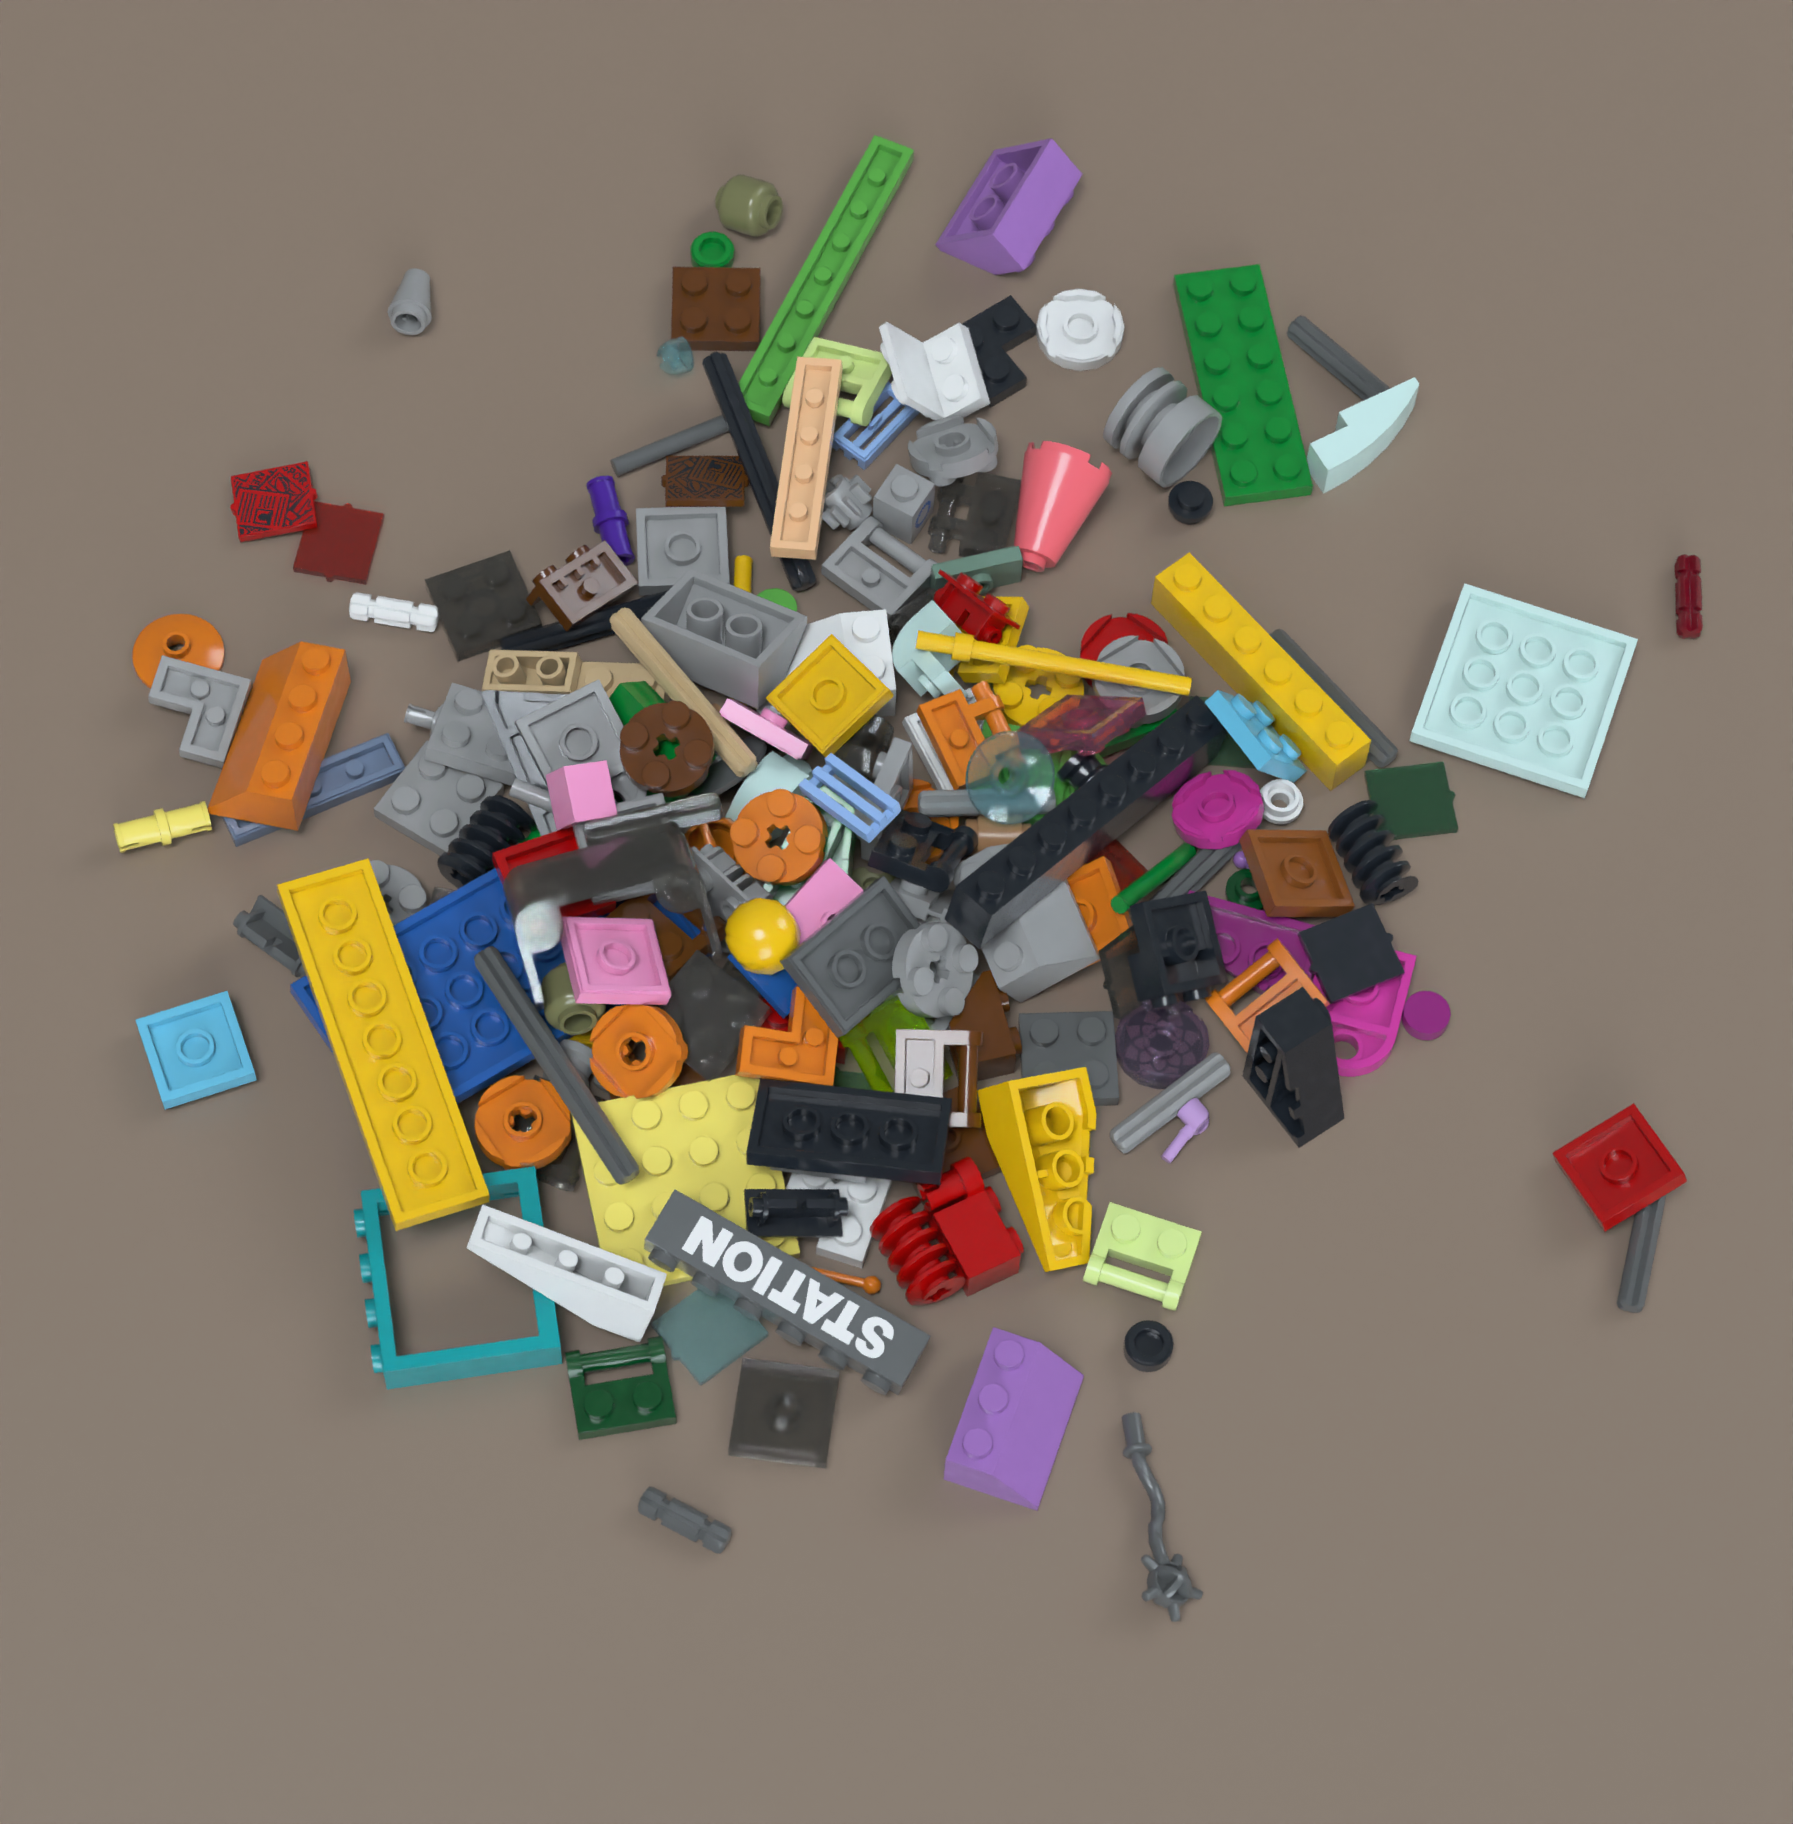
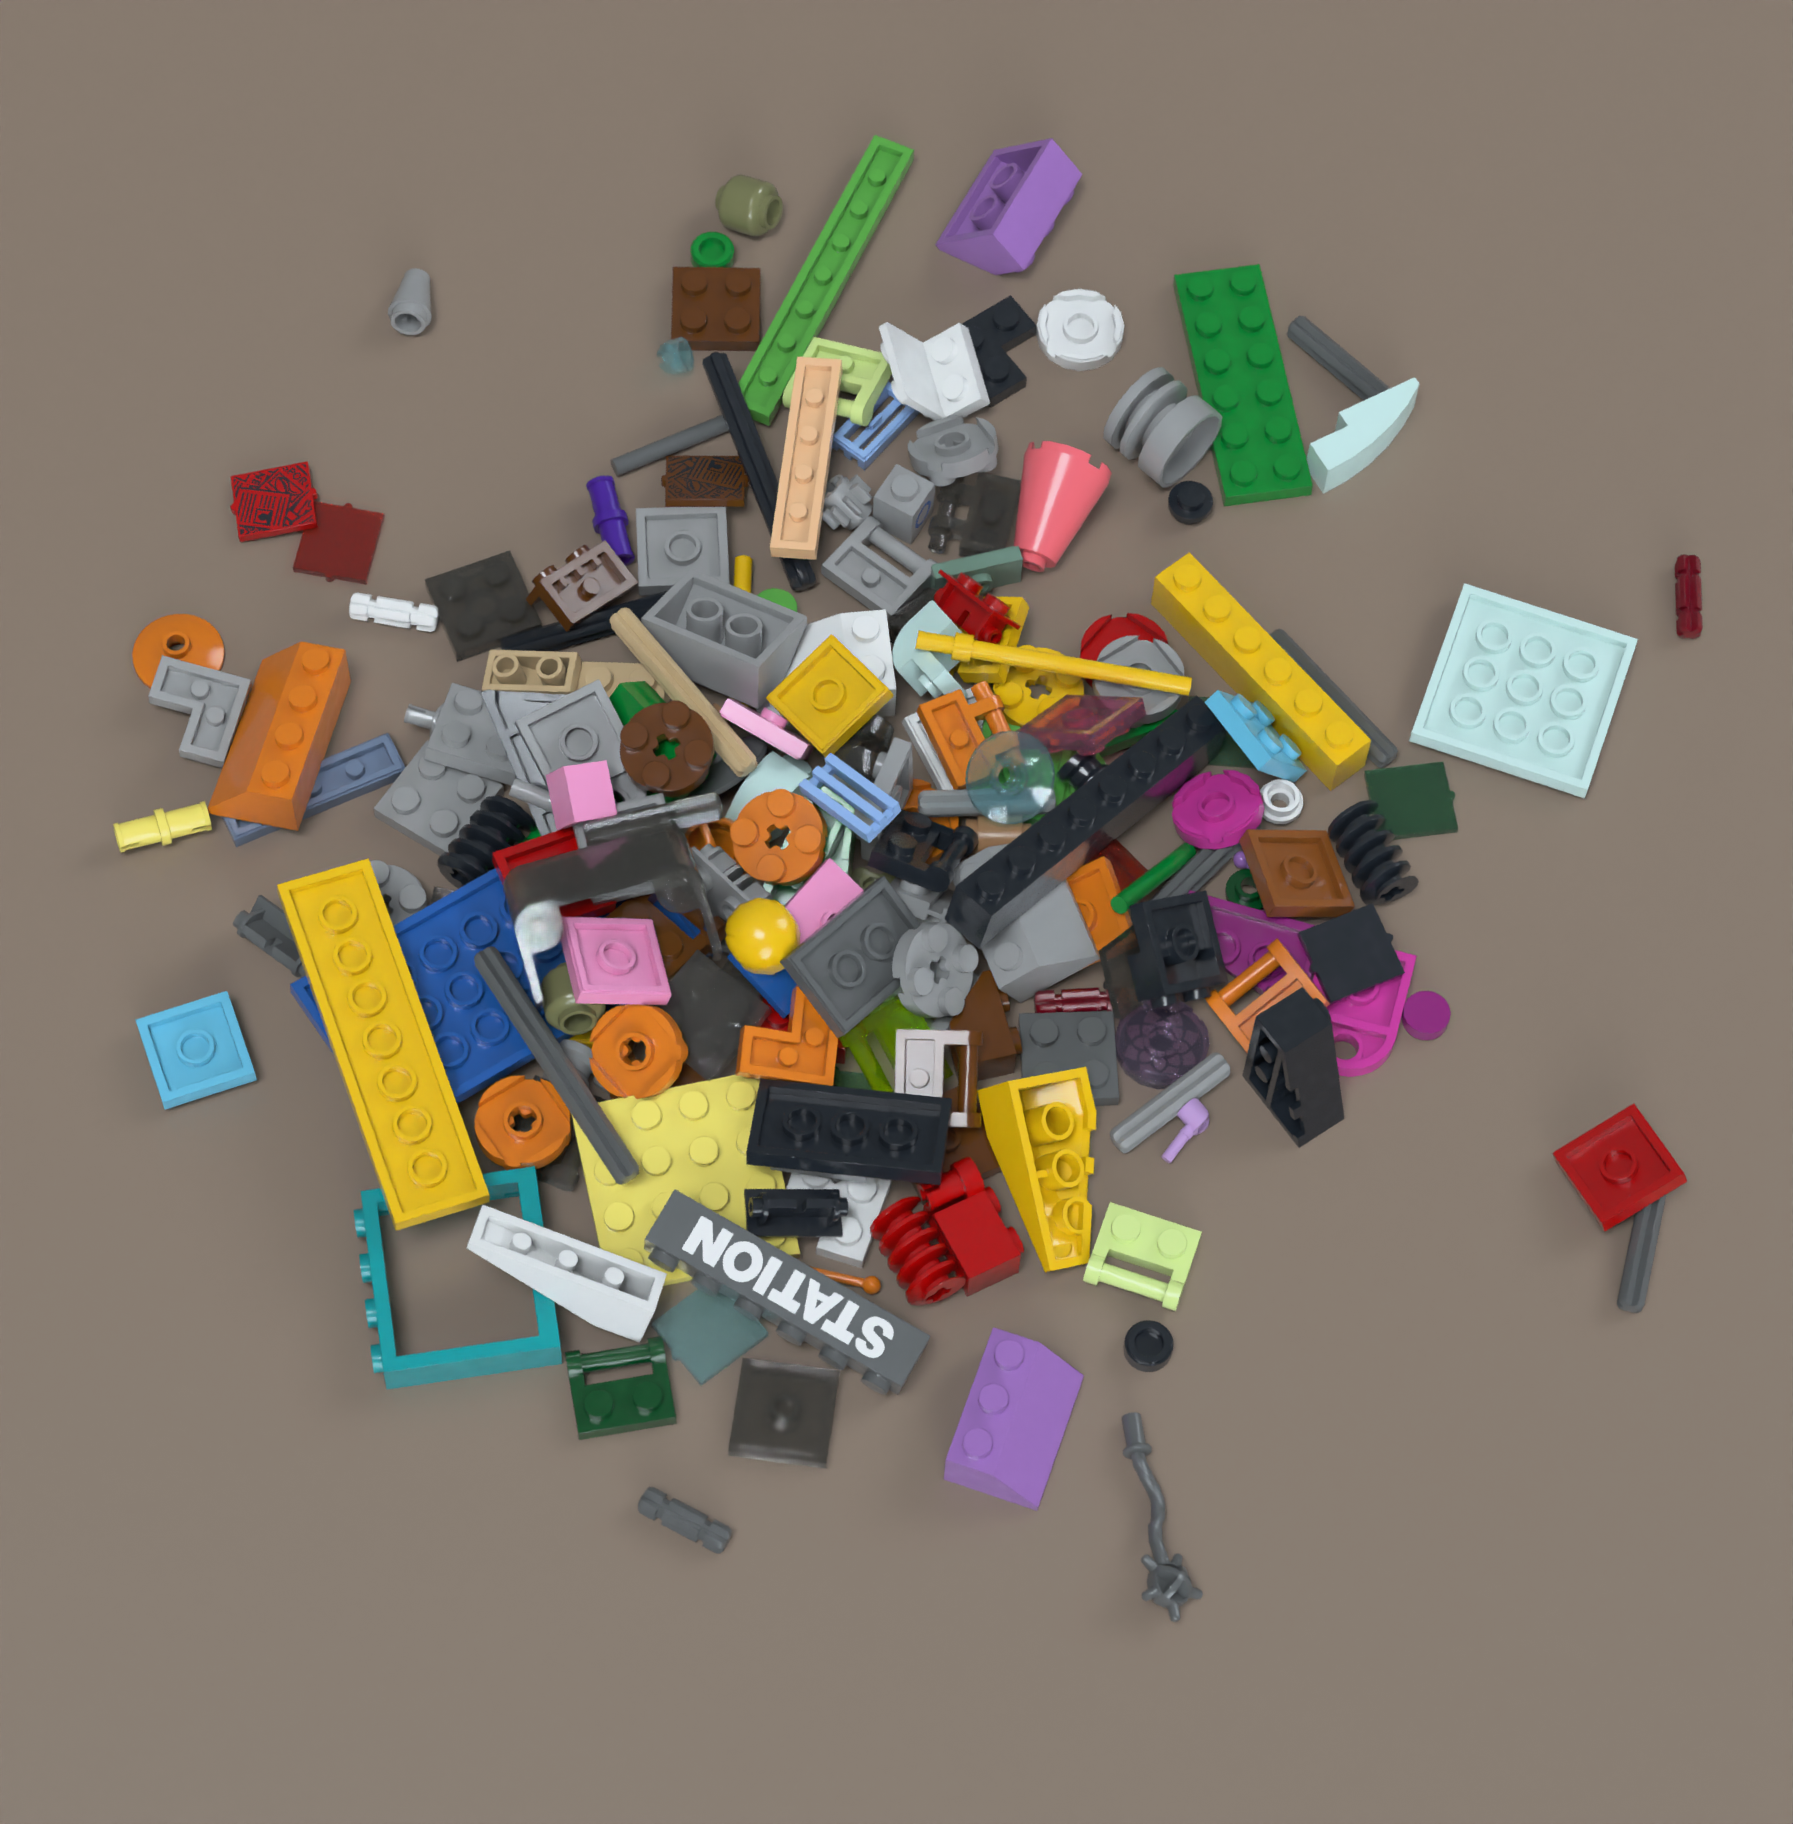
none -> dark red axle [1034,986,1127,1014]

